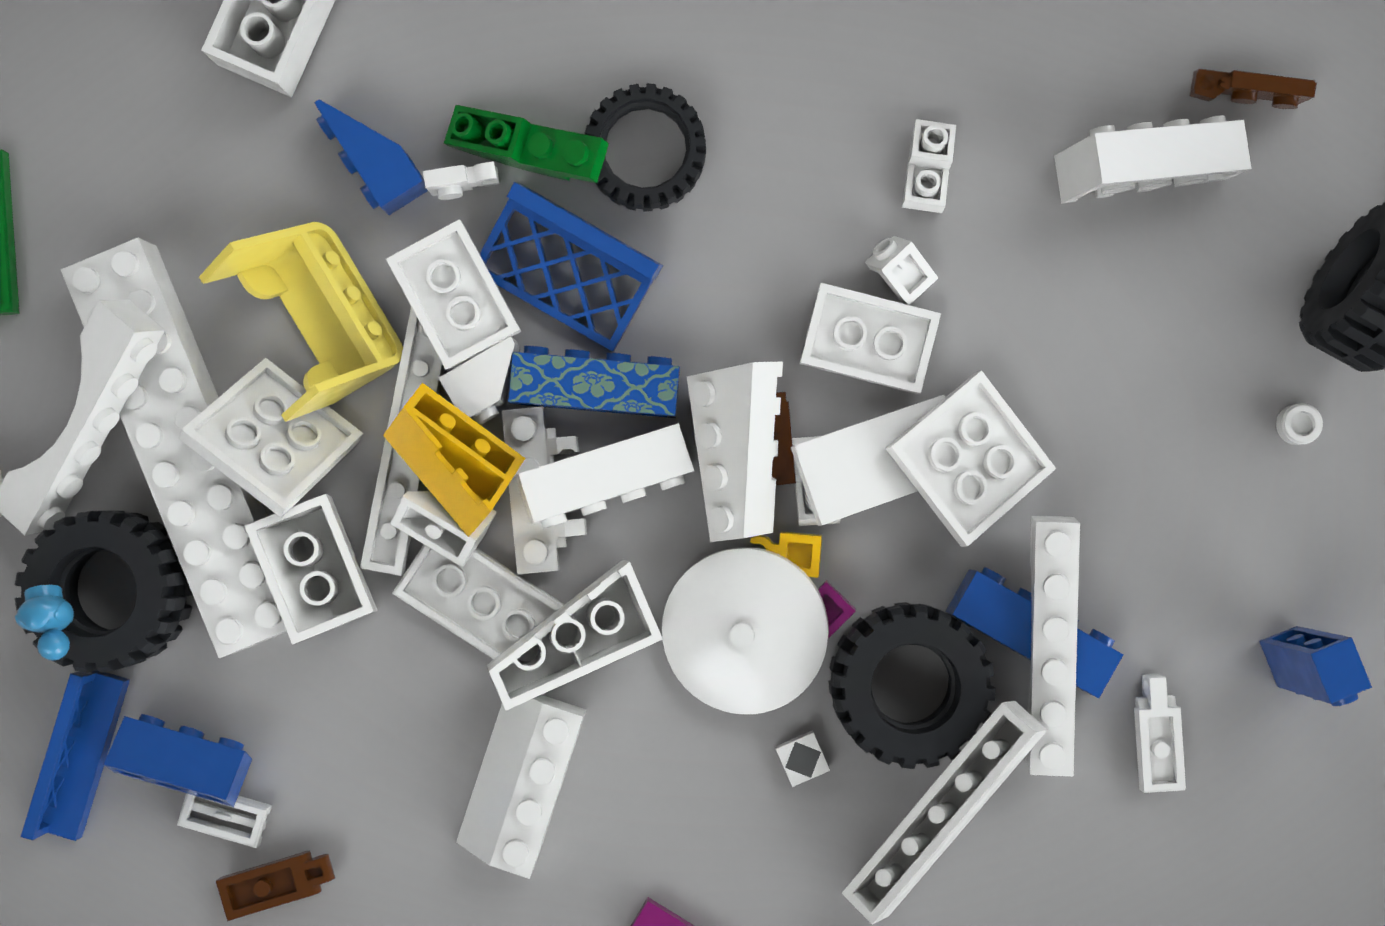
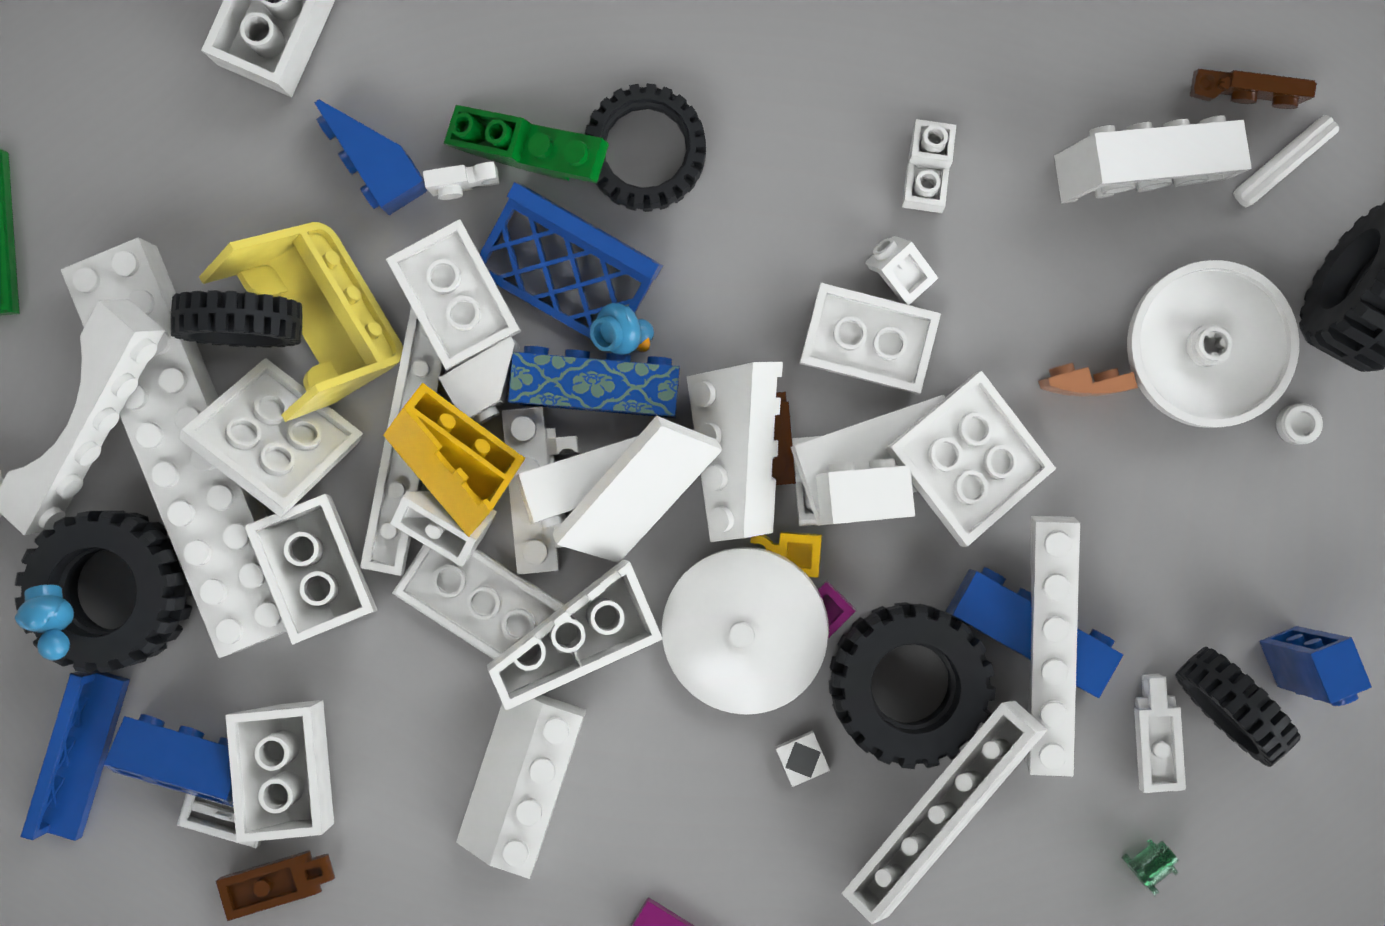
none -> black tyre [171,290,302,348]
none -> white slope [225,700,334,843]
none -> white tile [552,416,722,563]
none -> dark azure animal [590,303,654,355]
none -> white brick [816,459,915,525]
none -> nougat slope [1038,363,1138,397]
none -> clear green brick [1121,839,1179,897]
none -> white dish [1127,260,1299,428]
none -> black tyre [1175,647,1301,767]
none -> white axle [1233,115,1339,208]

